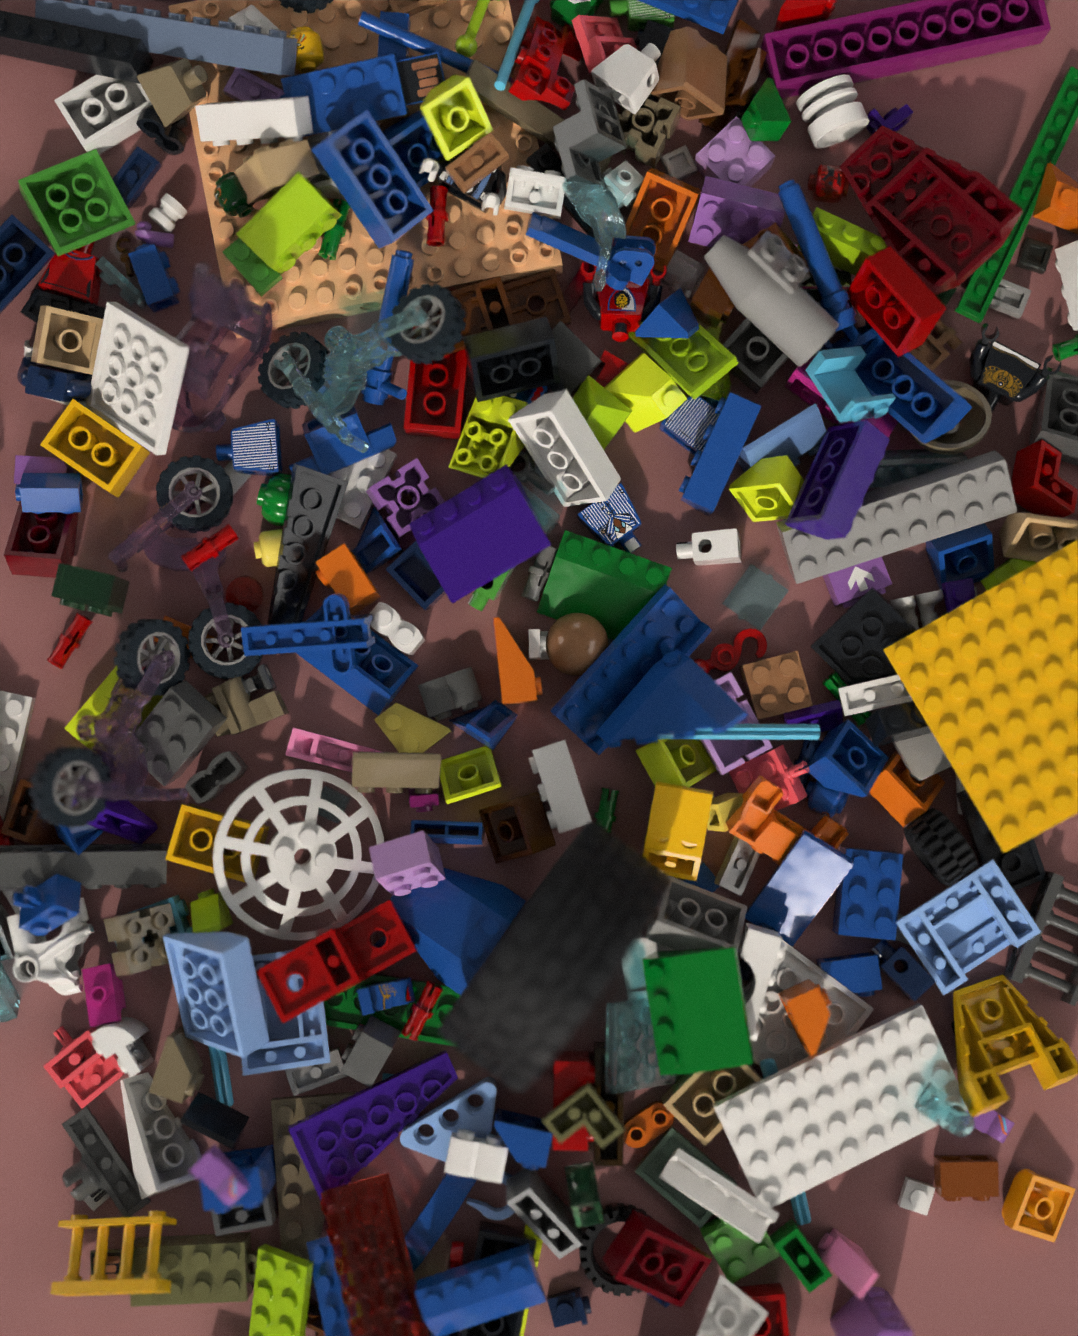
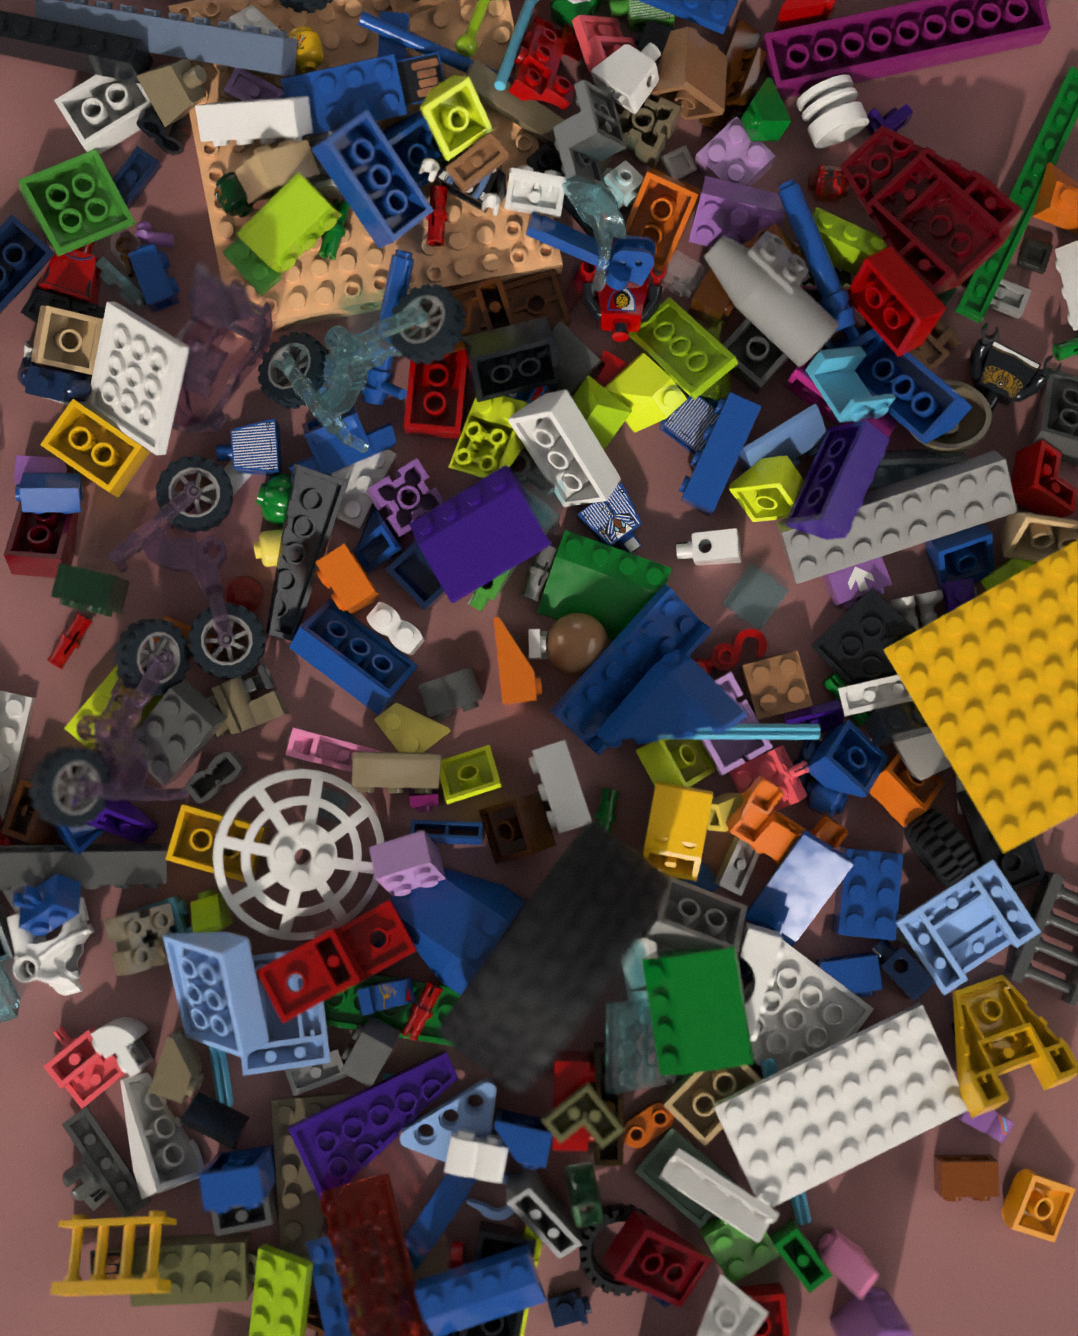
dark pink brick [82,963,126,1027] -> none
white wheel [148,193,188,233] -> none
red pin [181,524,239,572] -> none
medium lavender leg [189,1144,250,1206] -> none
blue piece [241,593,375,675] -> none
blue slope [448,700,518,751] -> none
blue slope [635,287,699,338] -> none
orange slope [778,979,831,1056] -> none
white plate [897,1177,935,1216] -> none
clear light blue leg [914,1082,975,1137] -> none

